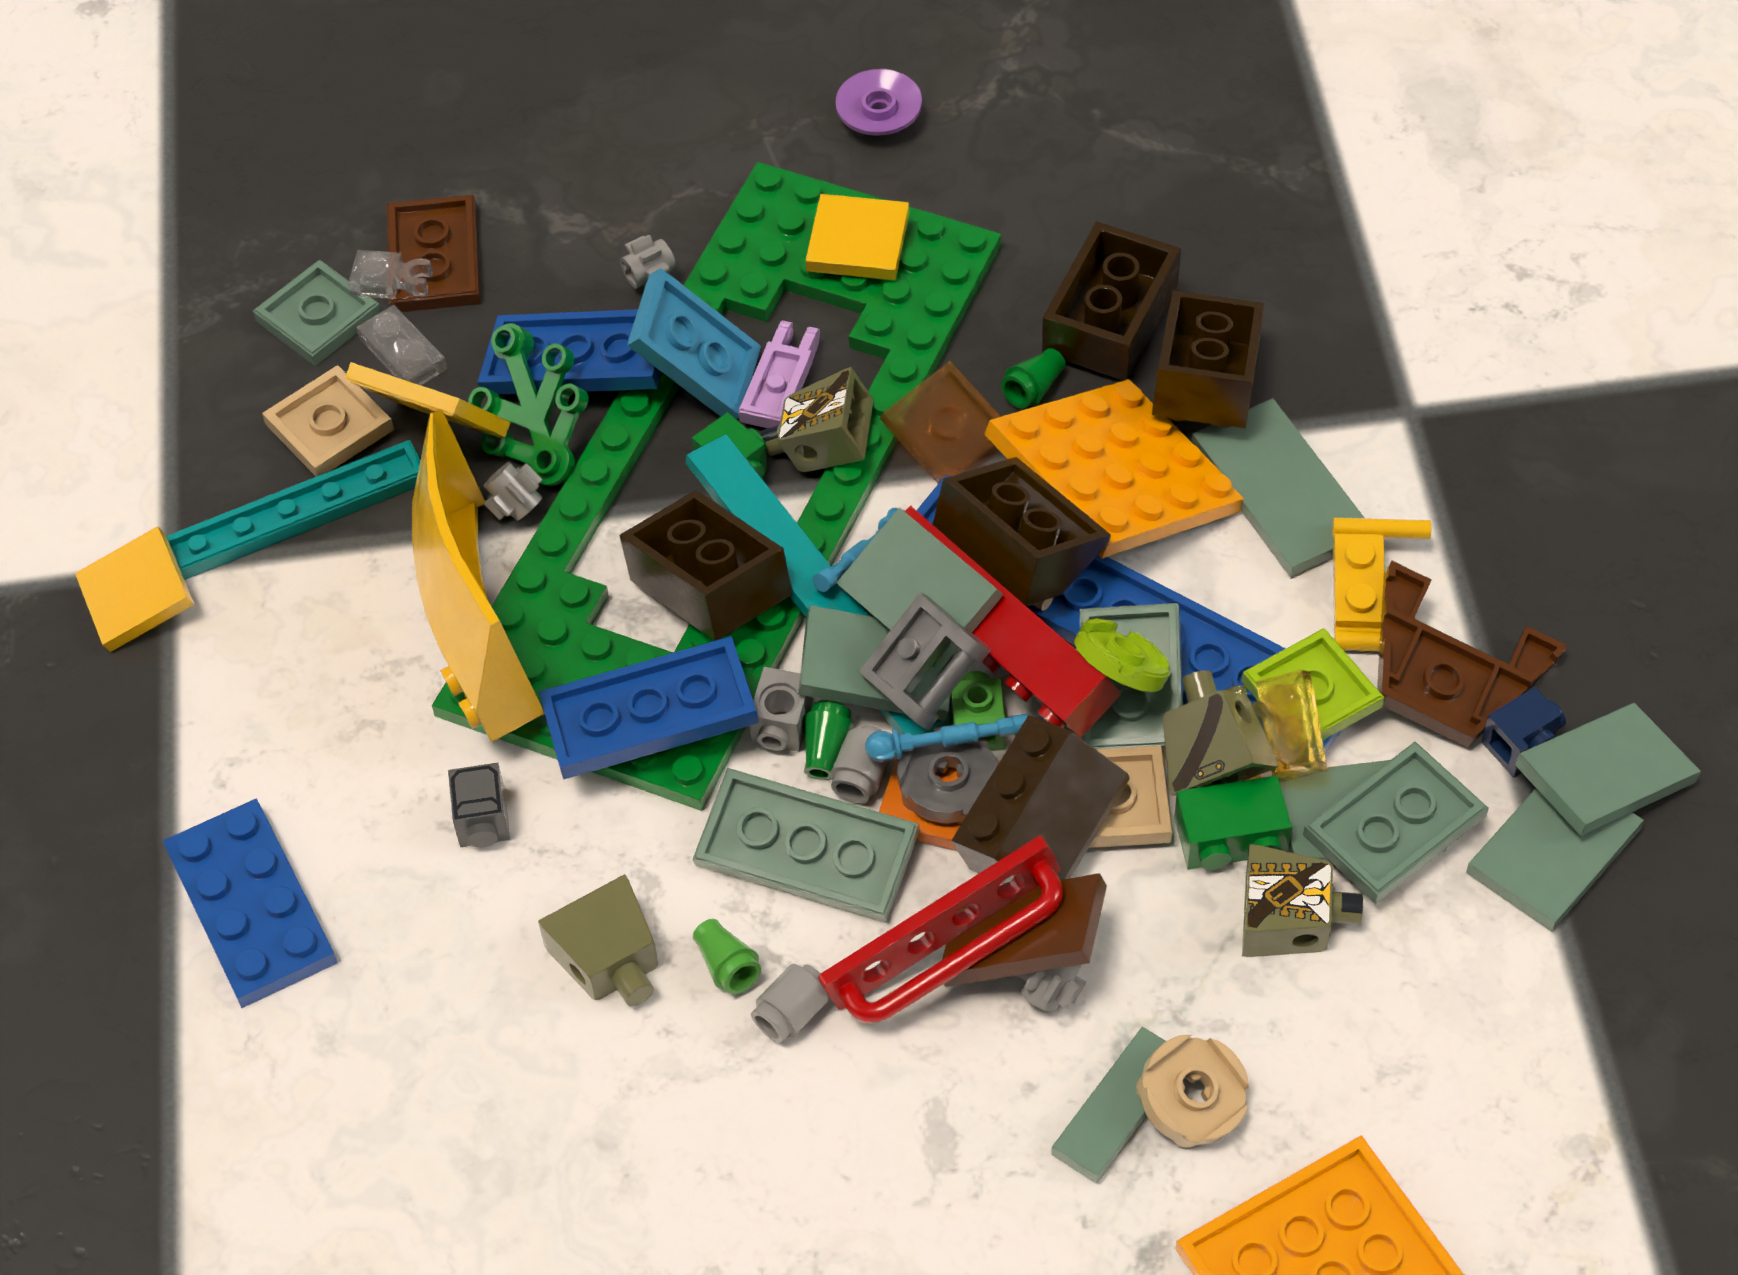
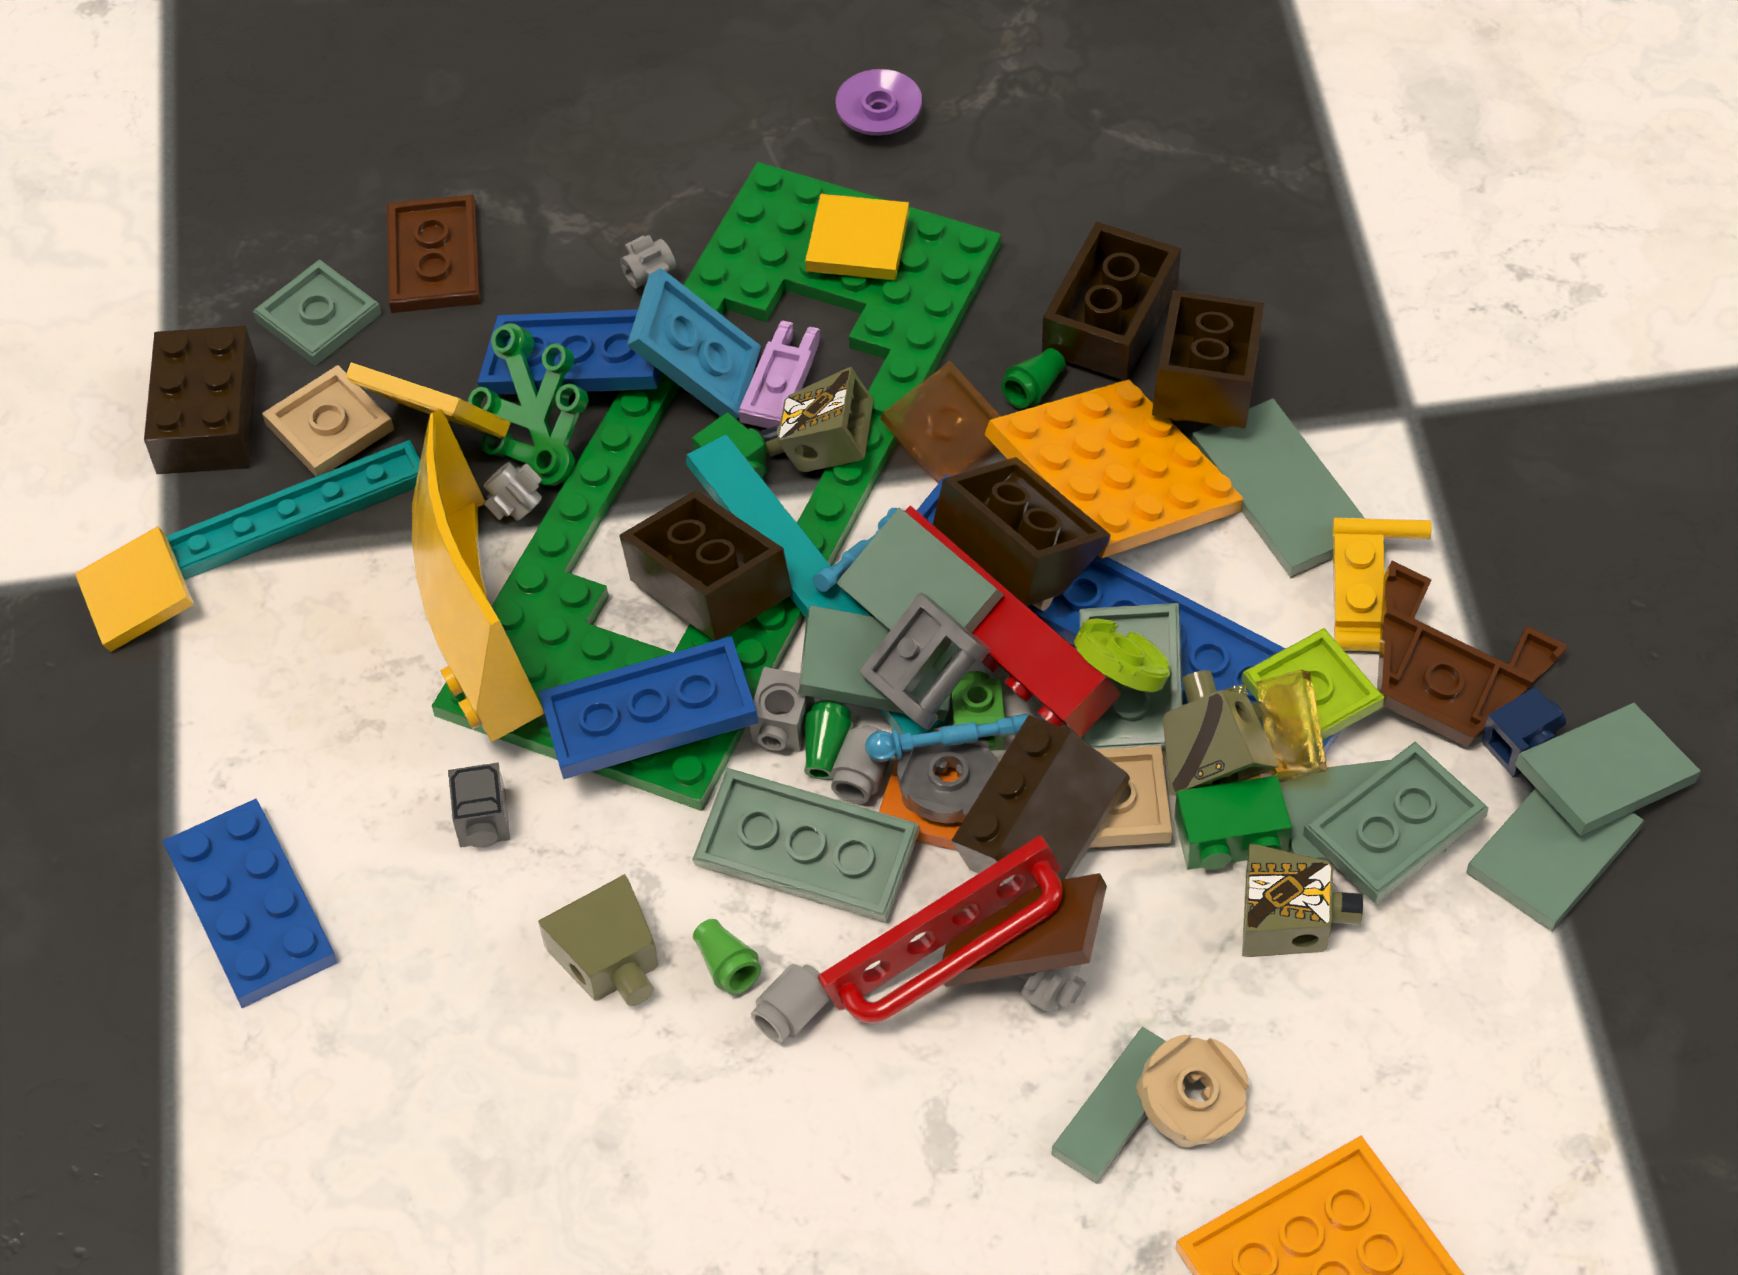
clear plate [348,250,433,299] -> none
clear plate [356,305,447,385] -> none
none -> dark brown brick [144,326,257,474]

